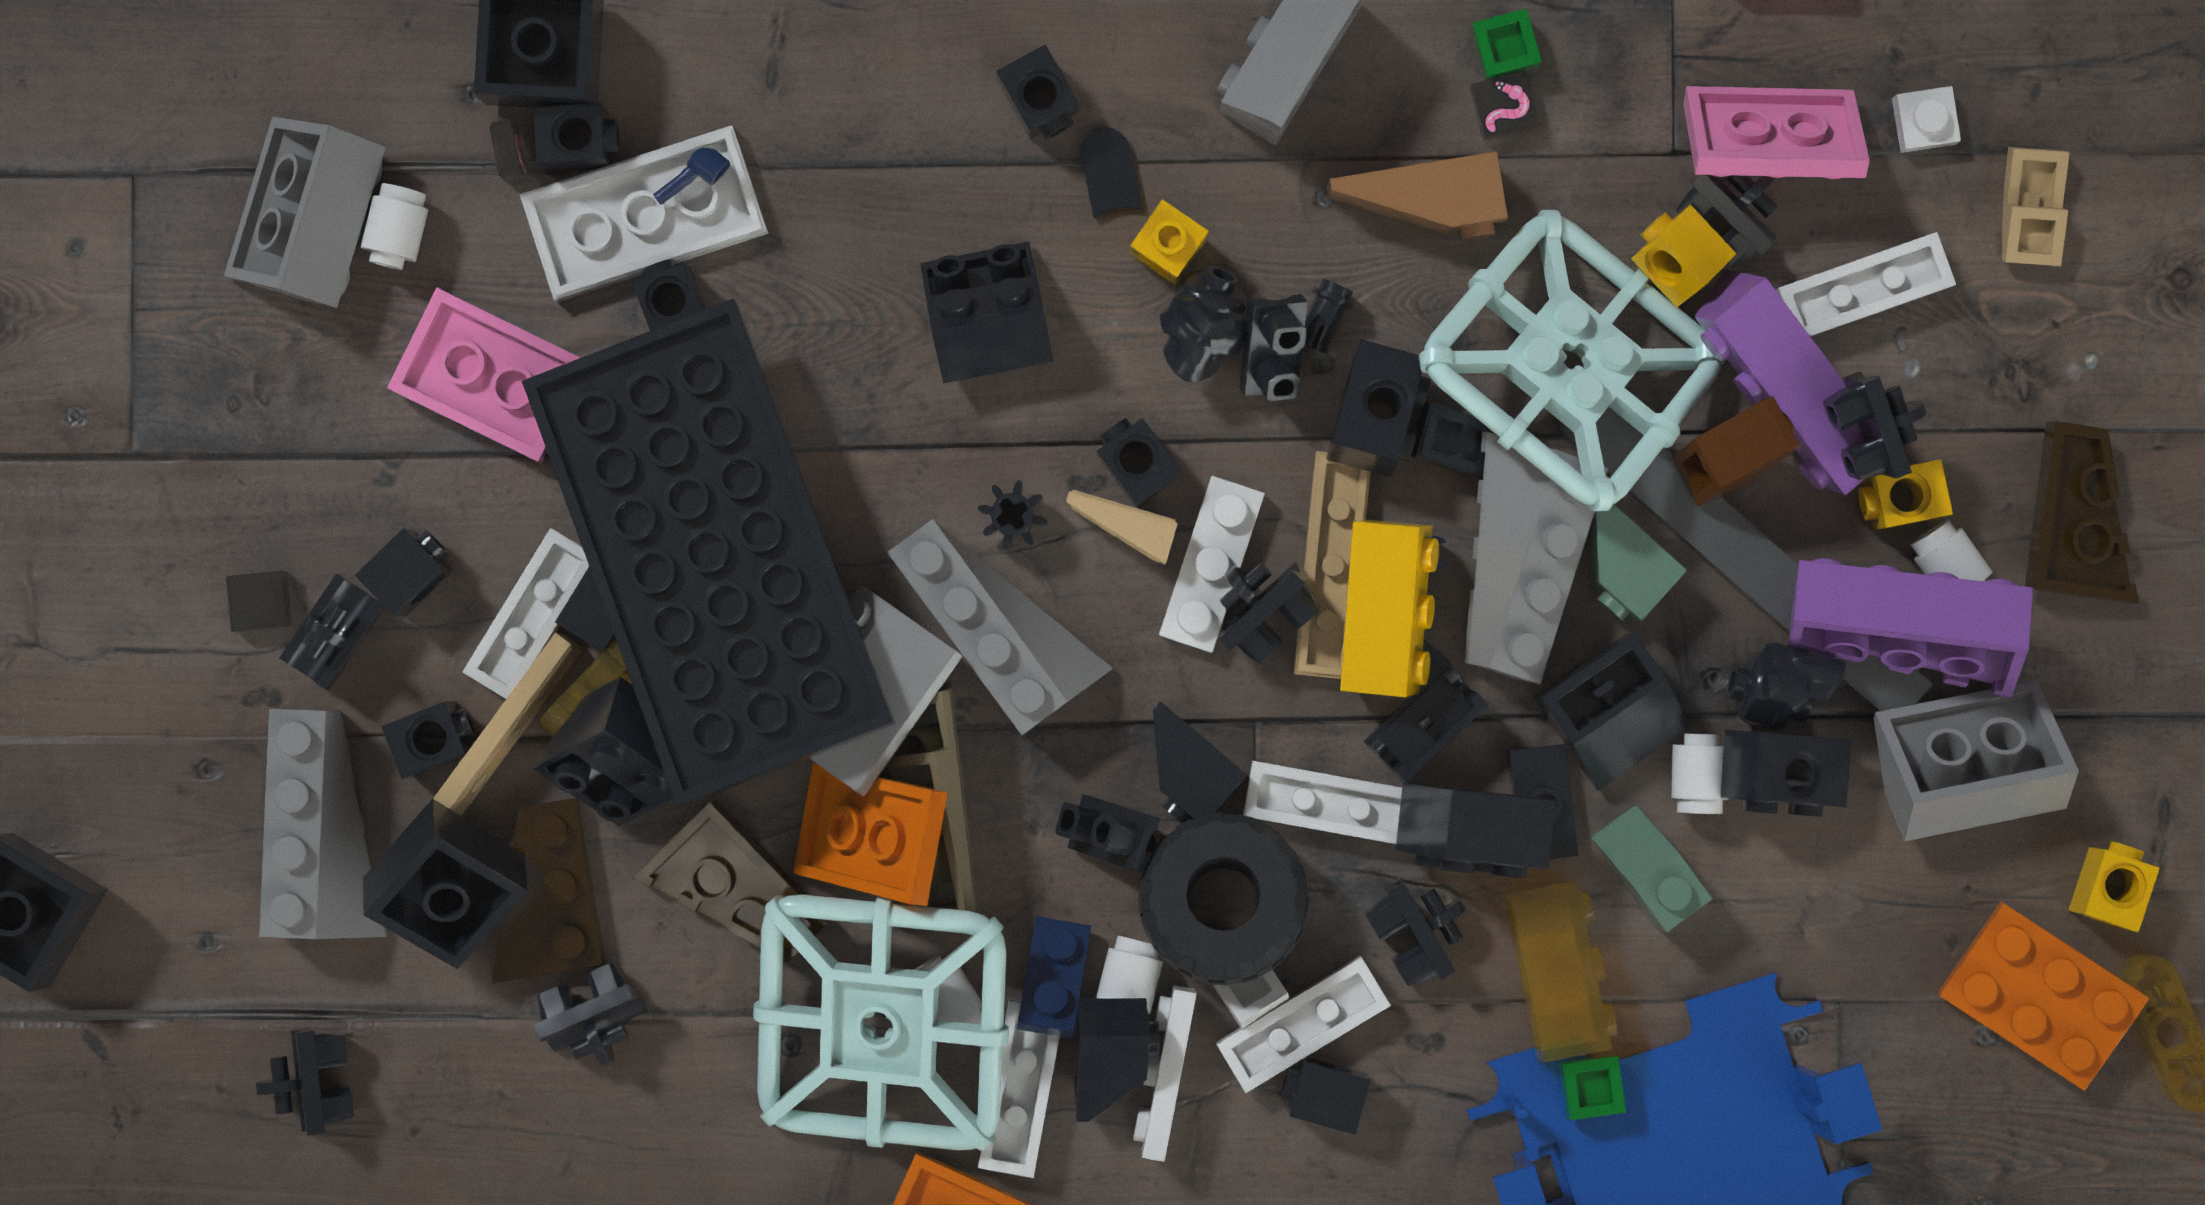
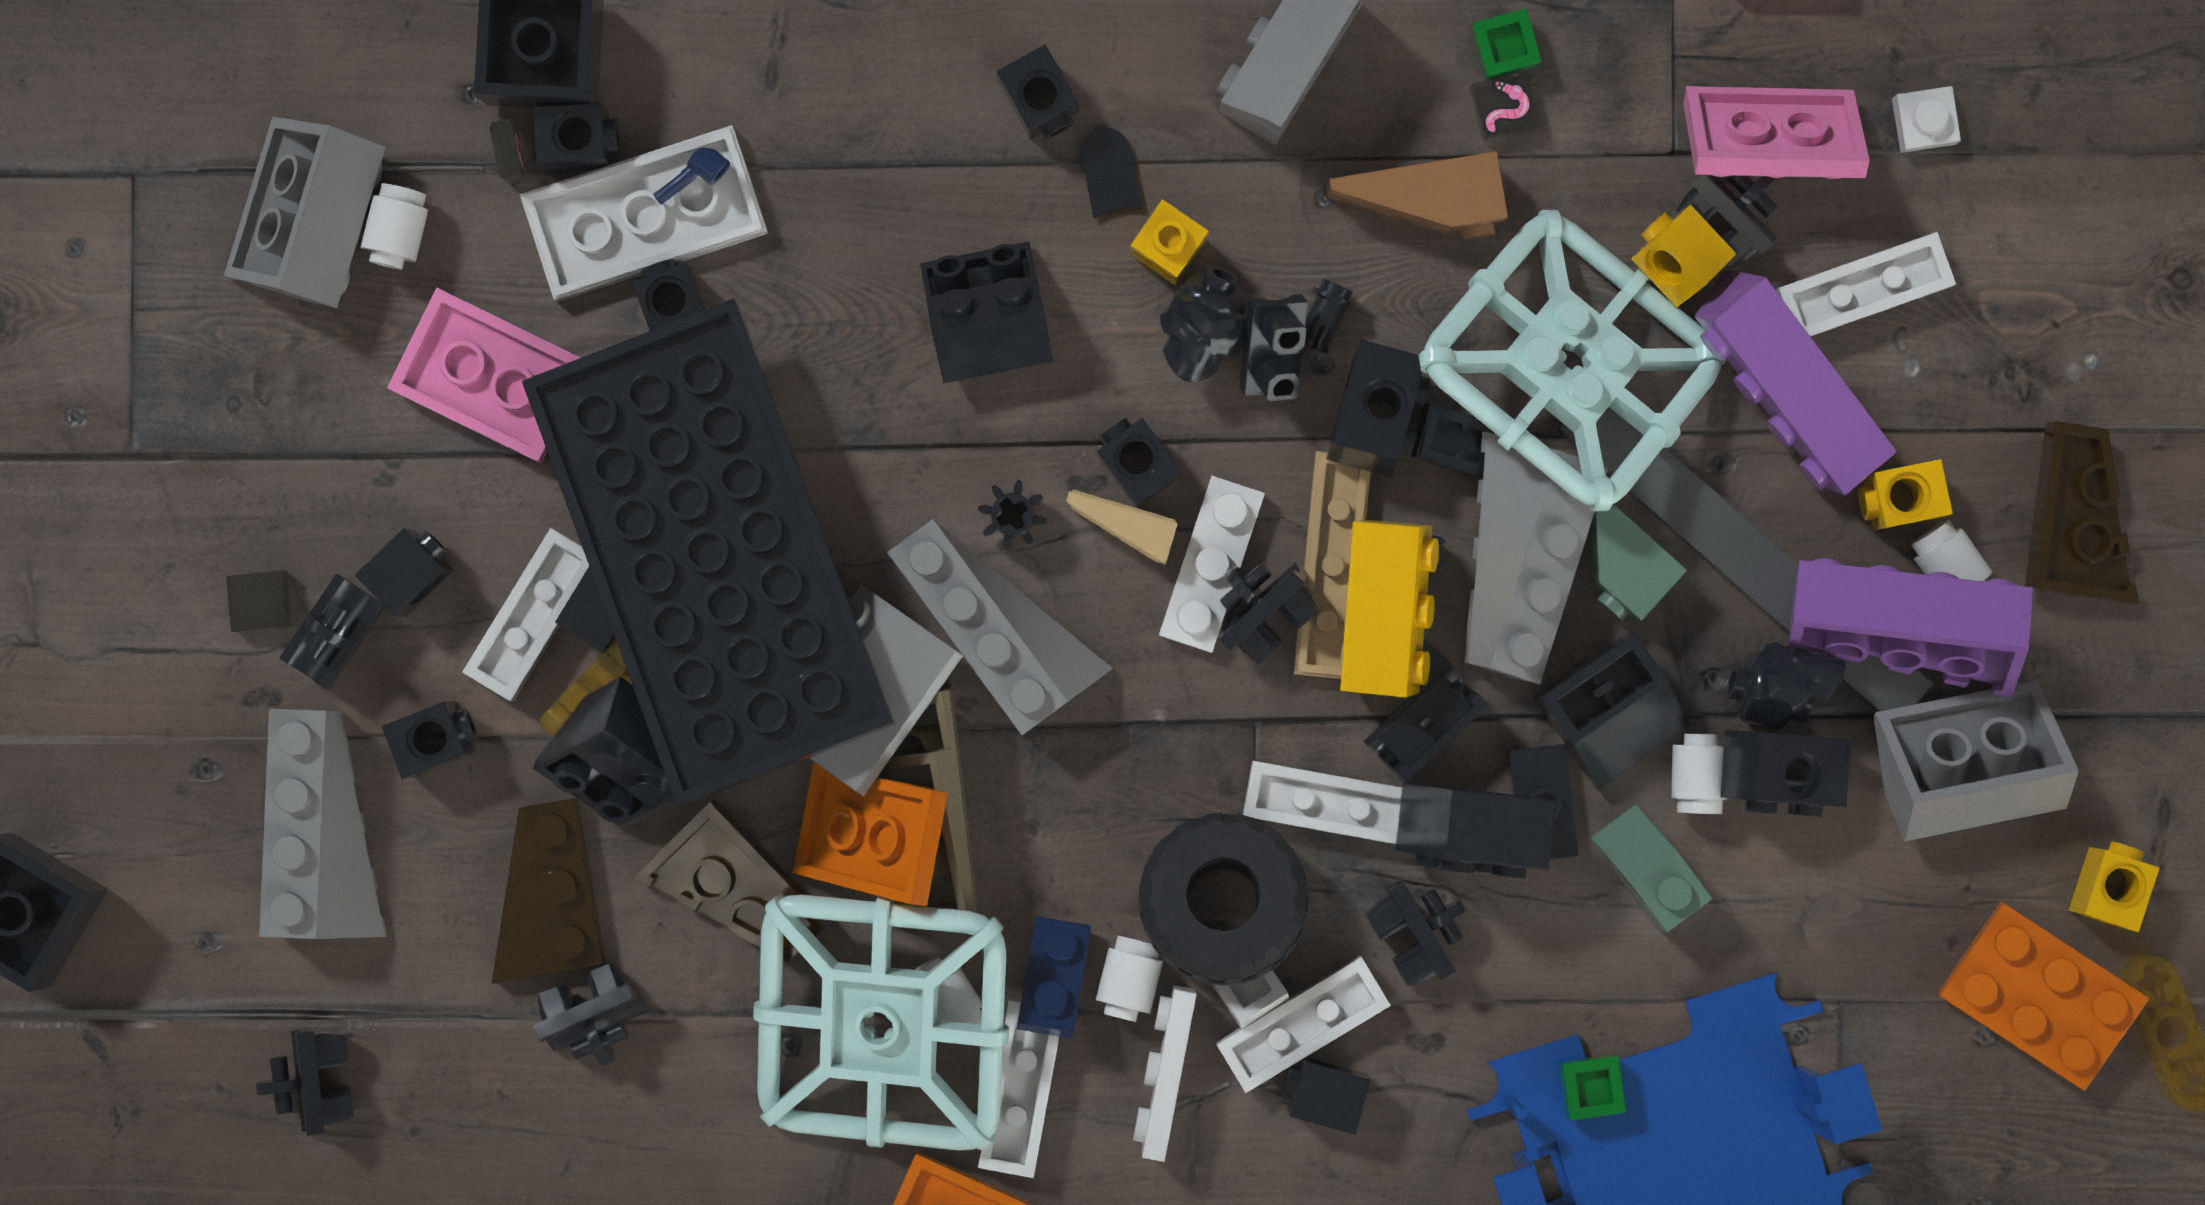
black brick [363,798,528,969] -> none
tan tile [433,633,583,816] -> none
black hips [1055,794,1160,873] -> none
black slope [1073,998,1160,1122] -> none
black slope [1152,701,1247,823] -> none
clear yellow brick [1503,880,1617,1062] -> none
reddish brown slope [1672,396,1800,507] -> none
black hips [1823,372,1927,480] -> none
tan slope [2002,146,2070,266] -> none

